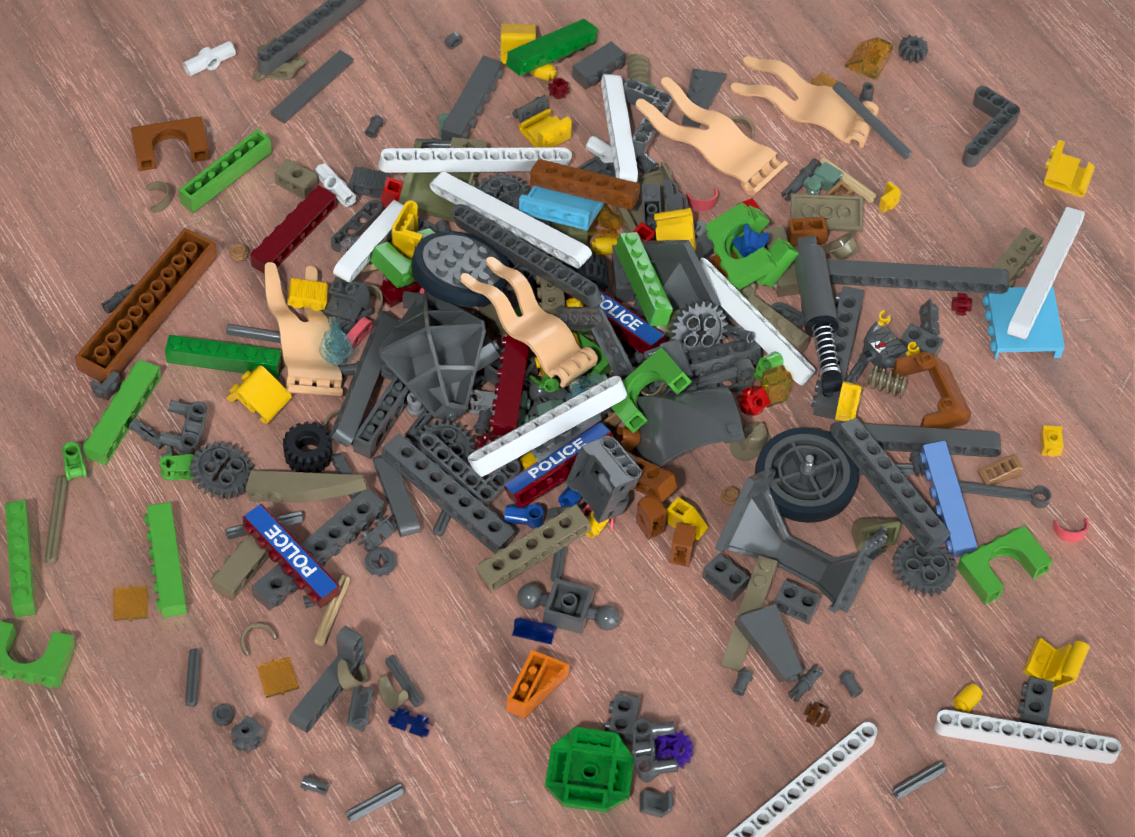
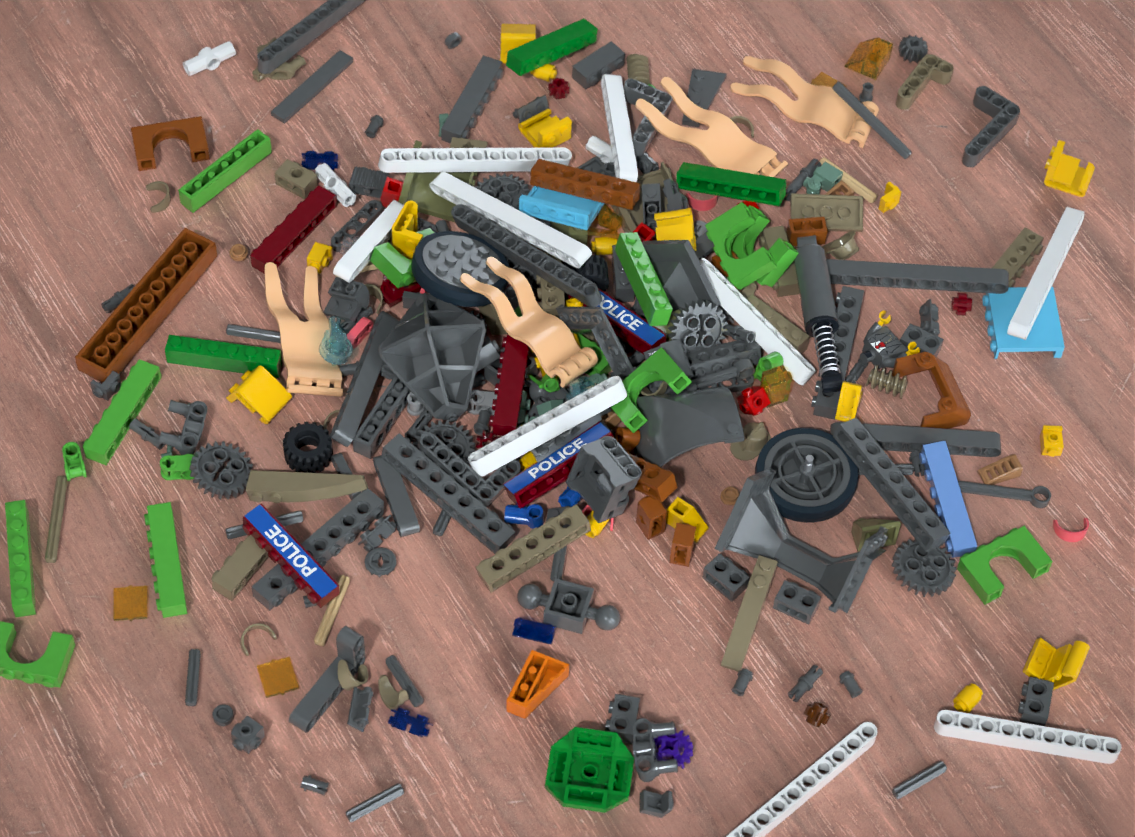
yellow brick [287,278,328,311] -> none
dark grey pin [416,137,451,148] -> none
blue brick [733,224,770,257] -> none
dark grey slope [734,604,803,683] -> none
dark grey plate [771,302,804,329] -> none
none -> clear blue hinge [301,151,339,170]
none -> yellow brick [306,242,333,273]
none -> green brick [676,162,786,206]
none -> dark tan beam [896,54,954,110]

